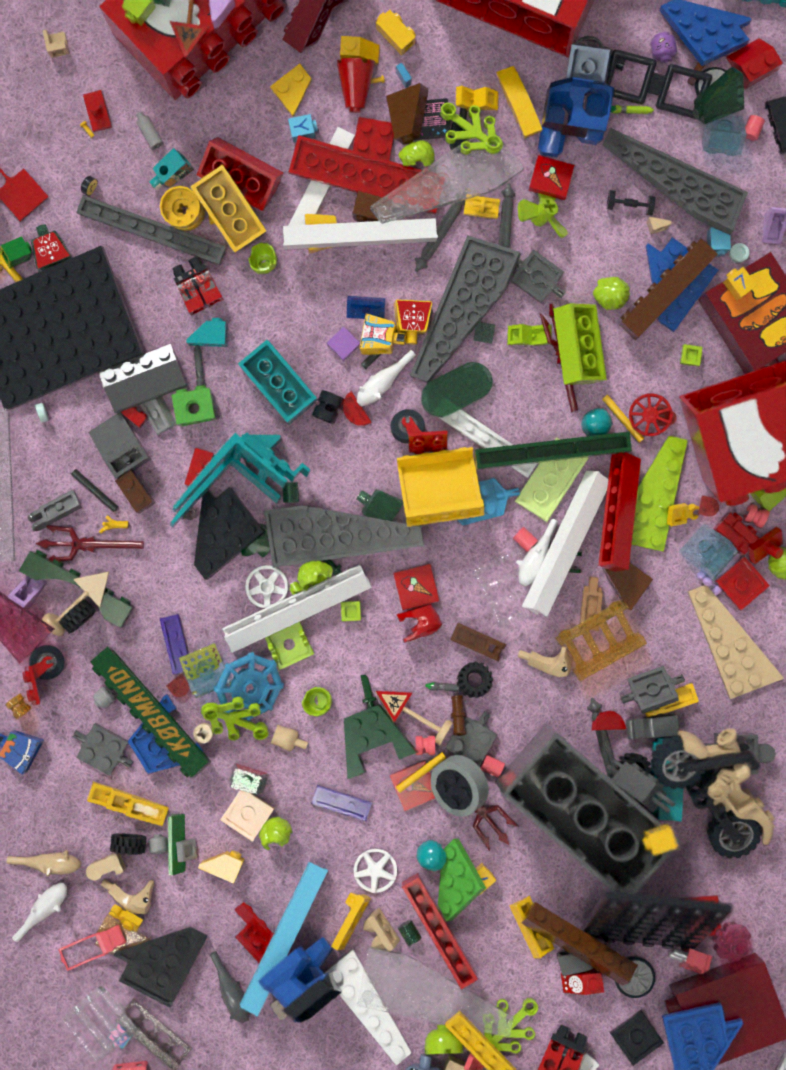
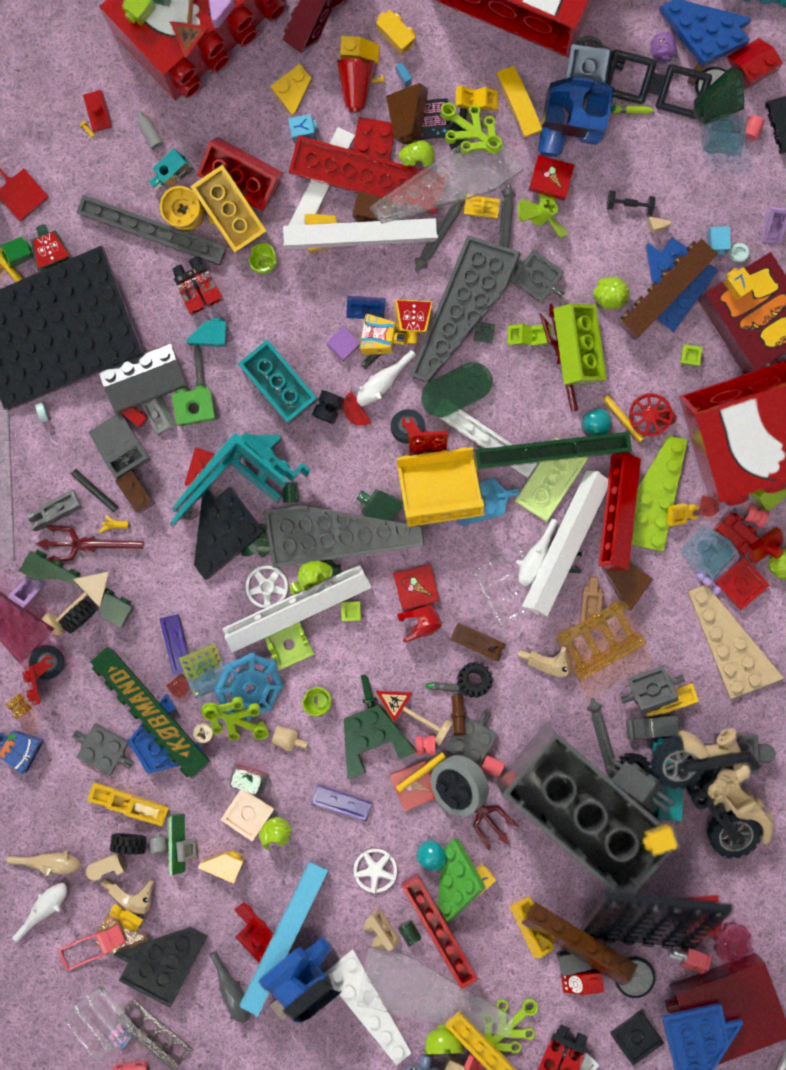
tan panel [43,30,69,58] -> none
black tile [81,176,98,196] -> none
light grey piece [93,687,115,709] -> none
yellow hinge [331,892,371,951] -> none
coral piece [513,527,538,552] -> none
red tile [591,710,626,731] -> none
dark grey wing [603,128,748,235] -> none

